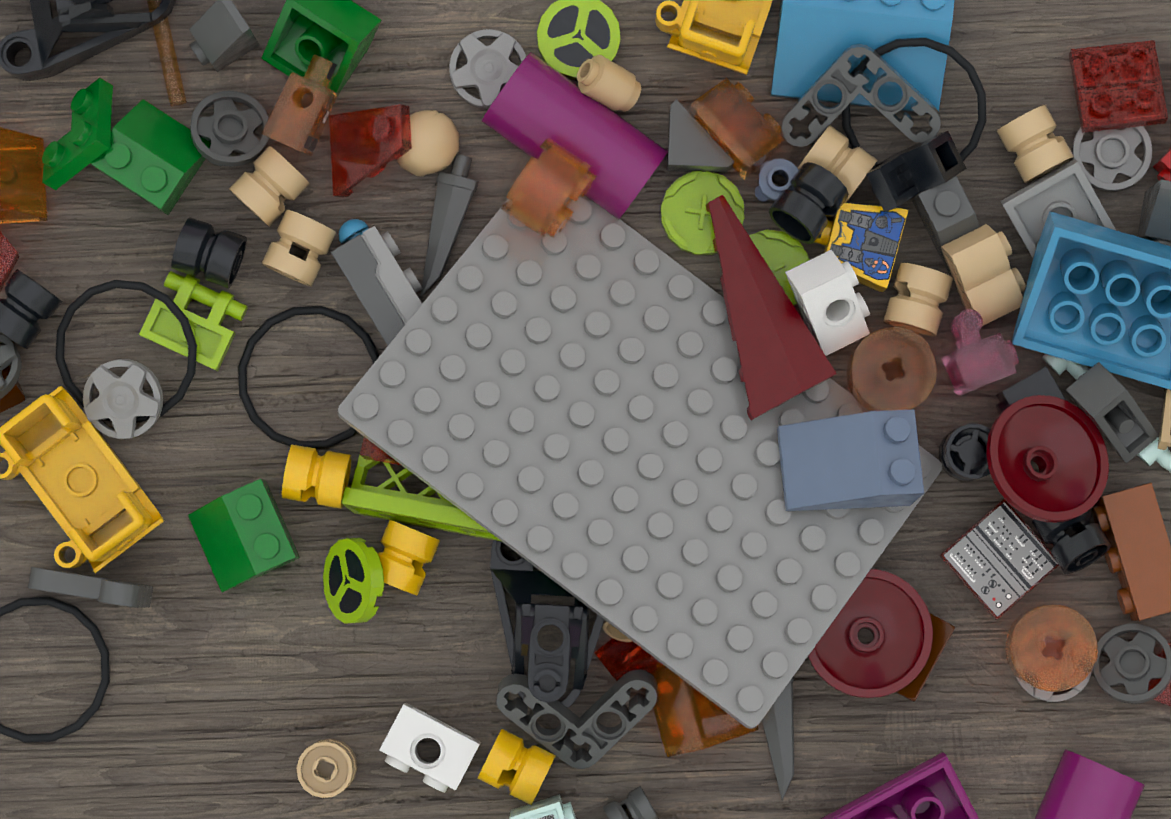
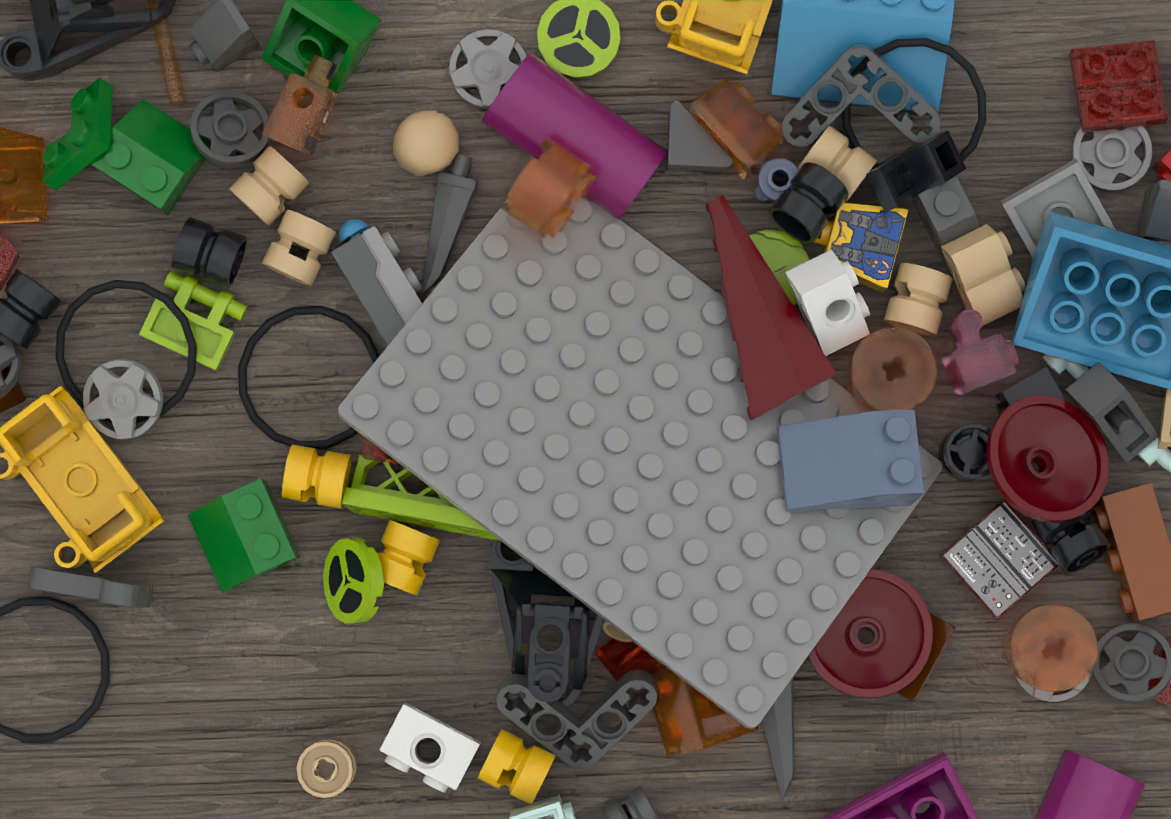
clear red wing [329,104,412,198] -> none
tan brick [577,55,641,112] -> none
lime tile [661,171,744,255] -> none
tan wheel [997,105,1074,183] -> none

